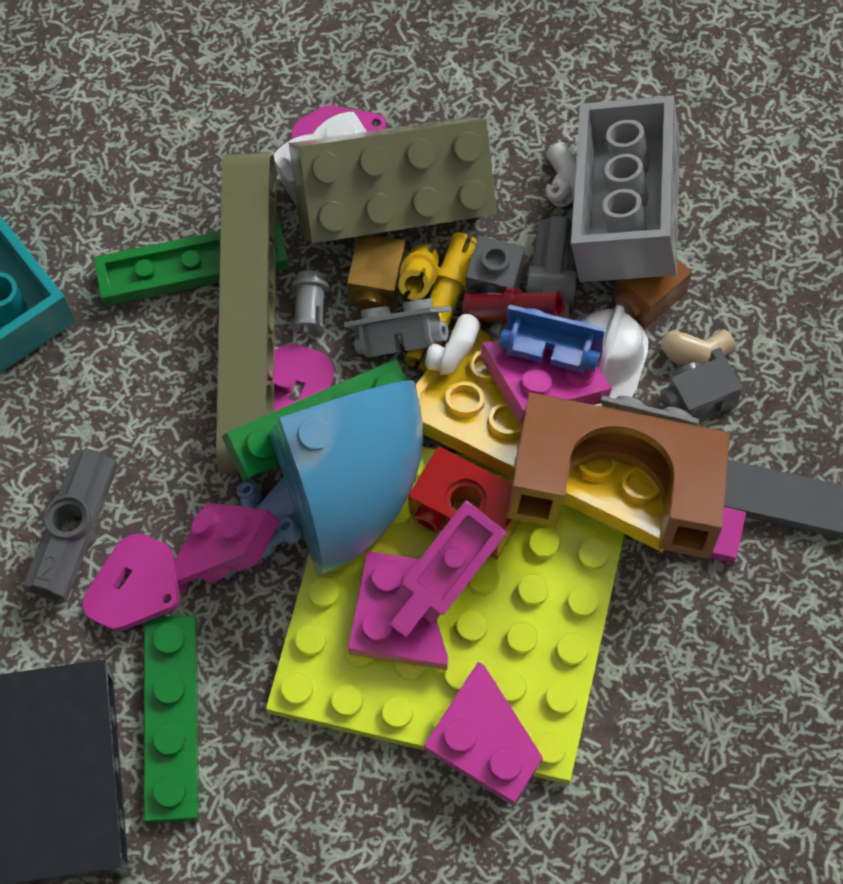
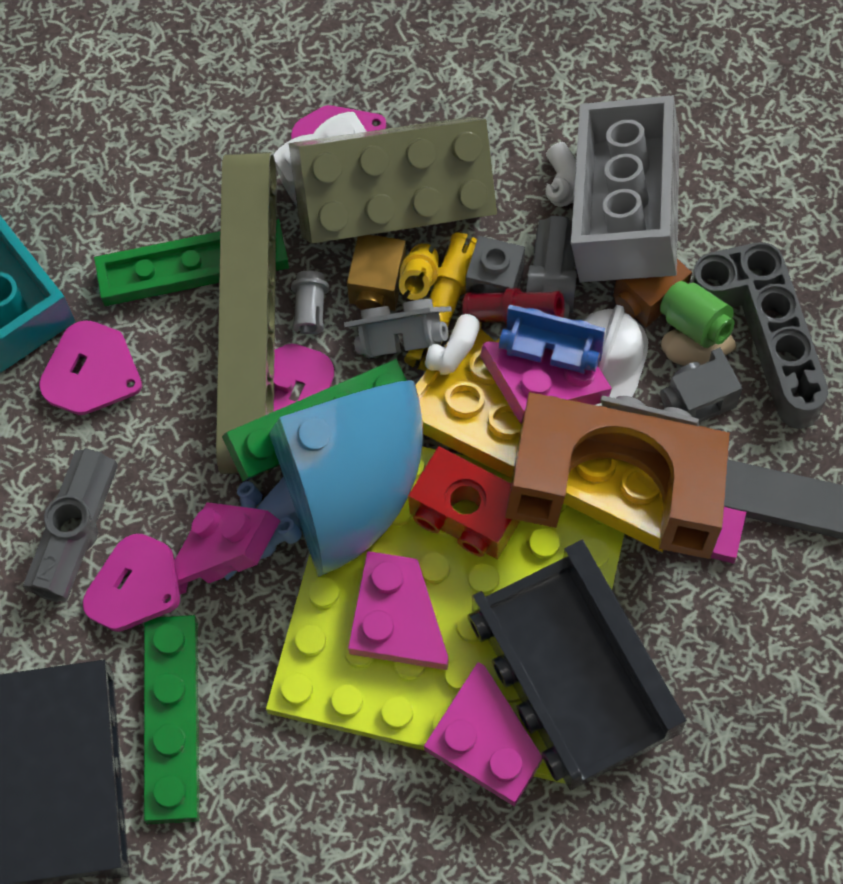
dark pink hinge [389,500,507,637] -> none
none -> dark pink piece [40,321,142,415]
none -> black panel [467,539,687,791]
none -> bright green brick [660,281,735,348]
none -> dark grey beam [691,242,828,429]

